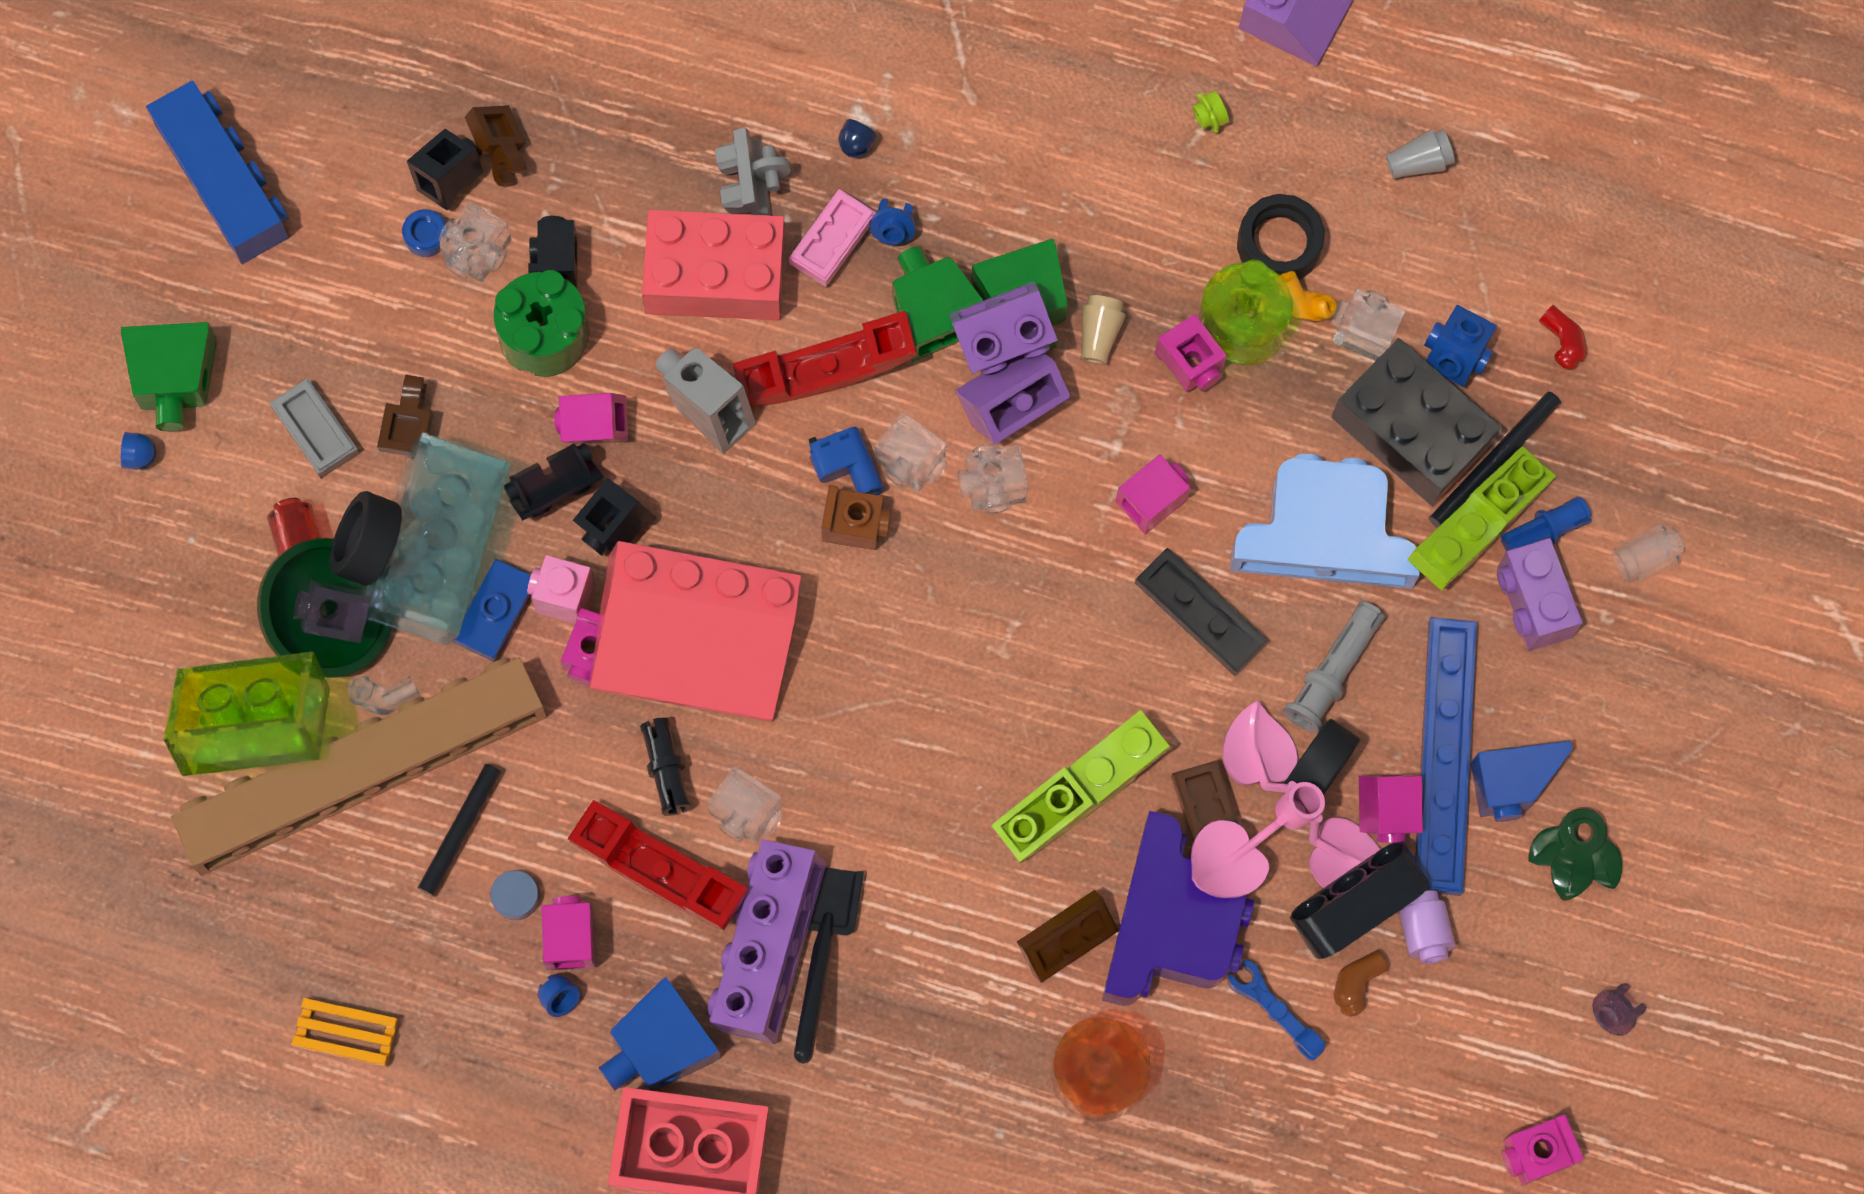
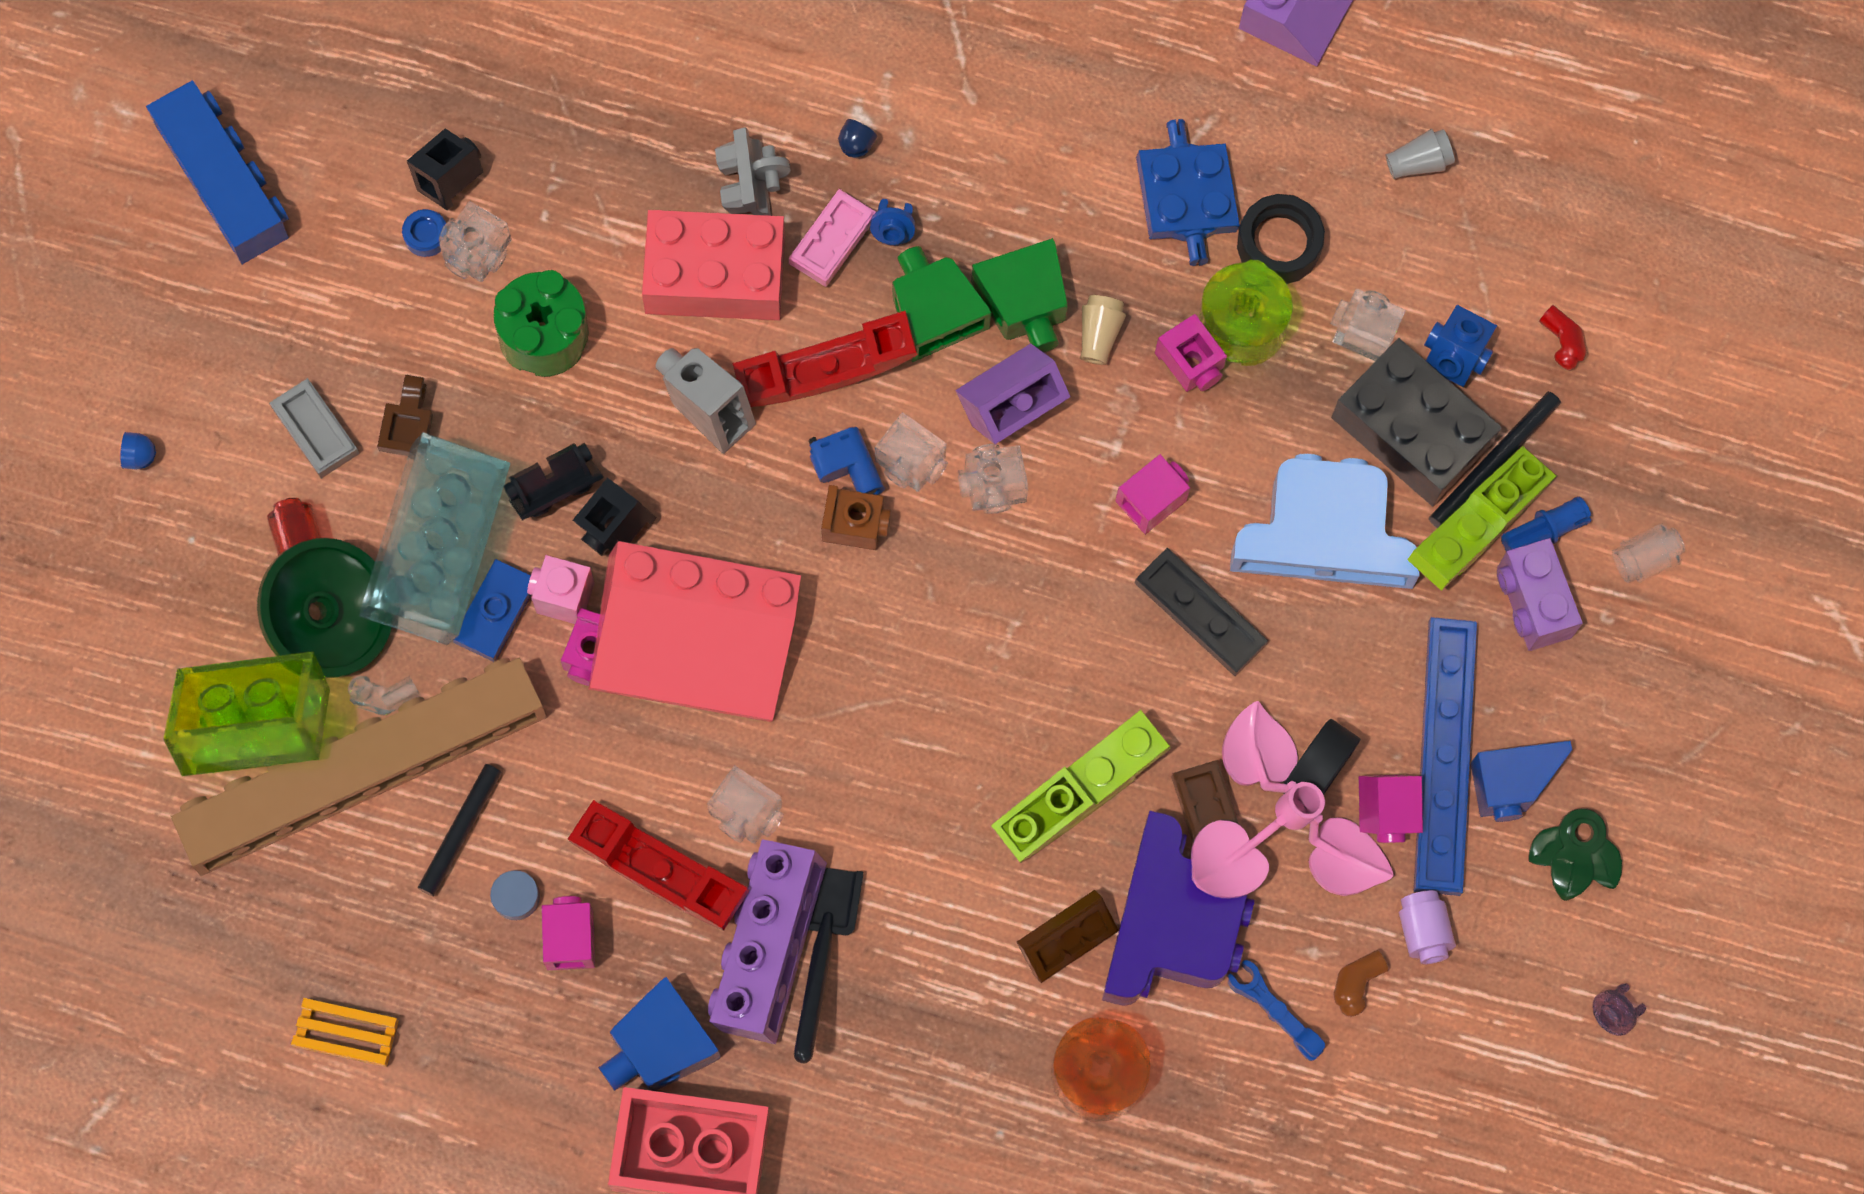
green torso [121,322,216,432] -> none
clear purple brick [294,581,371,643] -> none
black tyre [330,491,402,586] -> none
reddish brown plate [465,105,527,186] -> none
black brick [528,216,577,287] -> none
blue hinge [537,974,580,1017] -> none
dark pink brick [554,393,628,444] -> none
black pin [640,718,691,816] -> none
medium lavender brick [949,281,1058,375] -> none
lime plate [1192,90,1229,133] -> none
light orange arm [1275,271,1337,321] -> none
light grey pin [1283,601,1385,733] -> none
black beam [1290,842,1429,959] -> none
dark pink brick [1502,1114,1584,1186] -> none
none -> blue plate [1136,119,1240,266]

